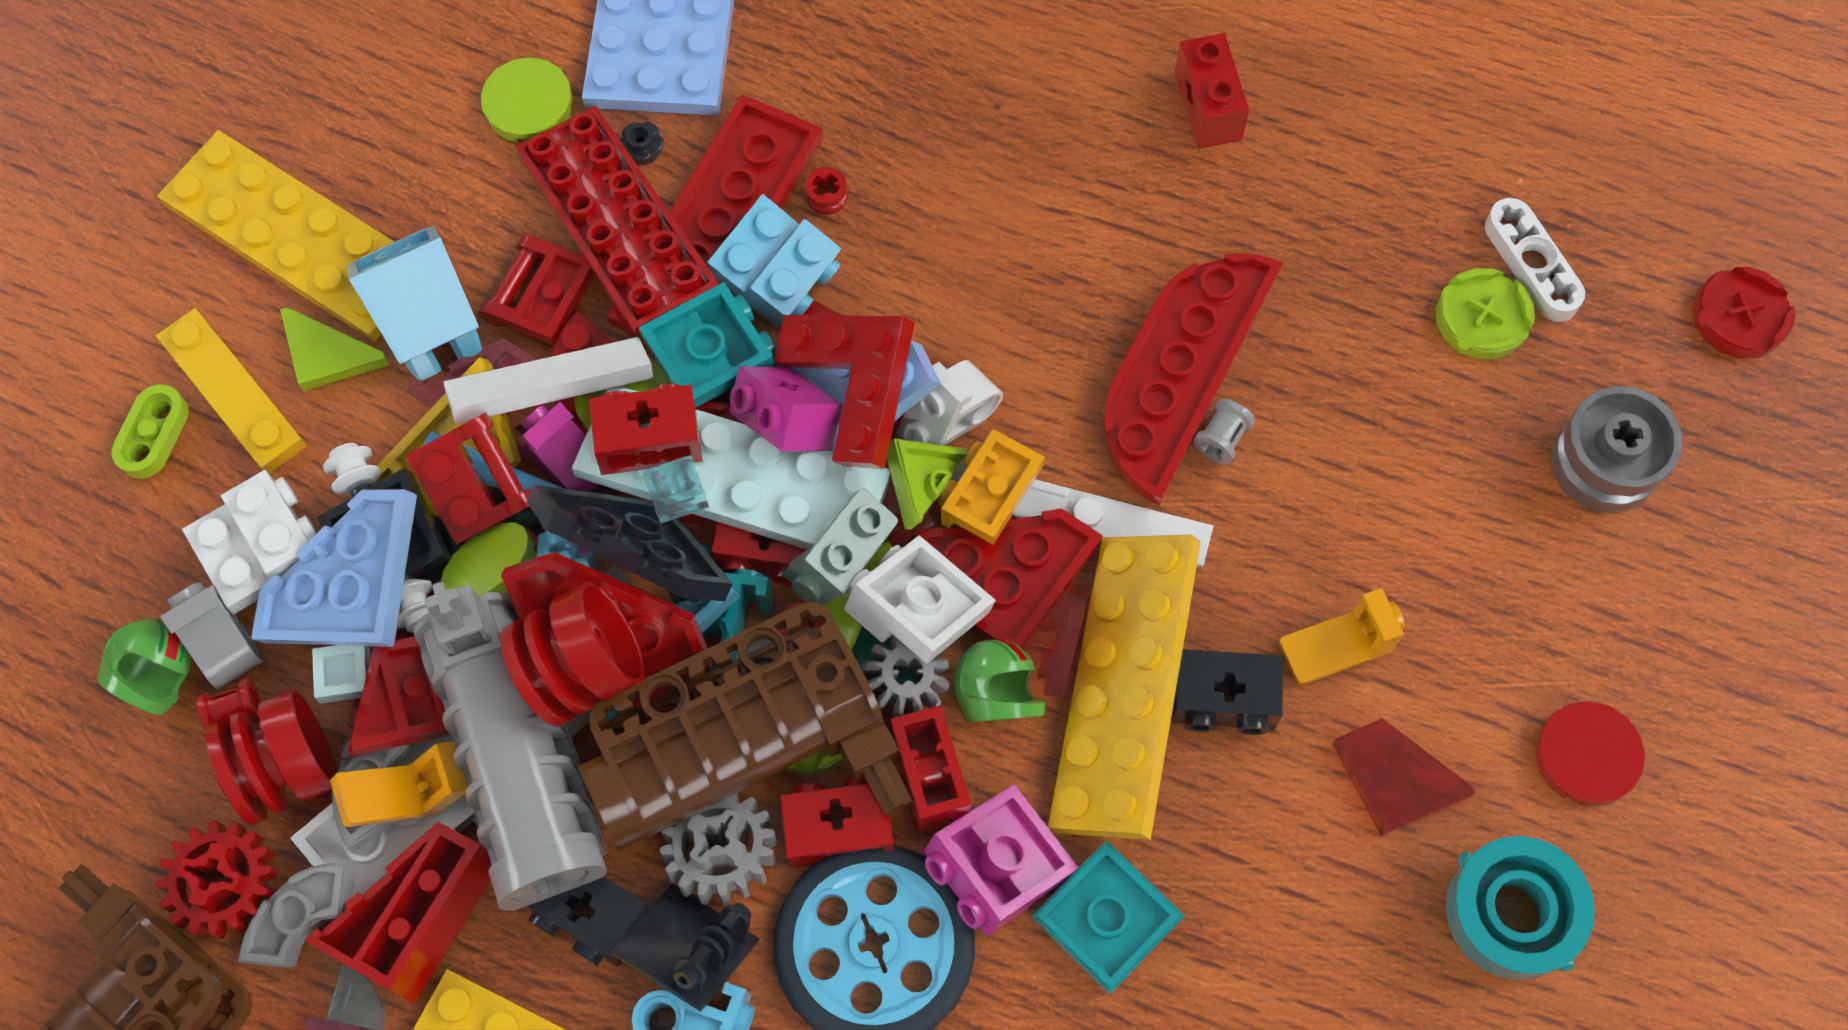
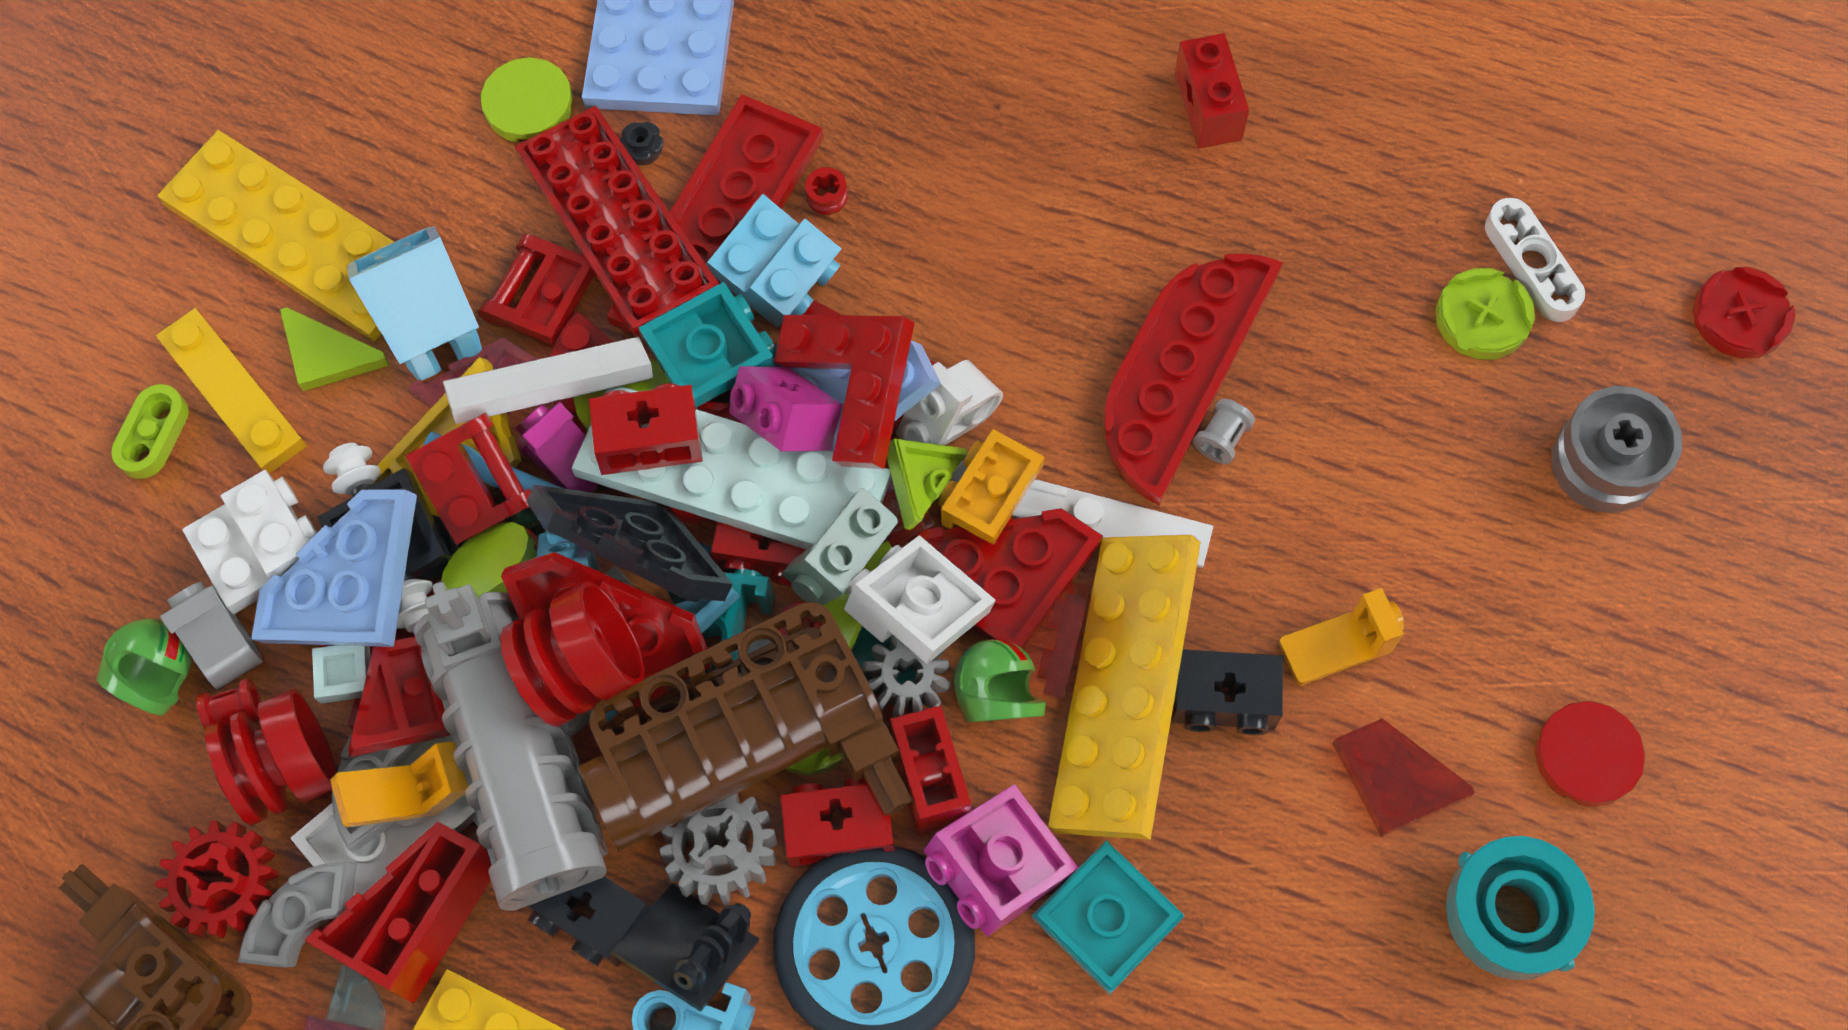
clear light blue tile [643,455,709,524] -> none

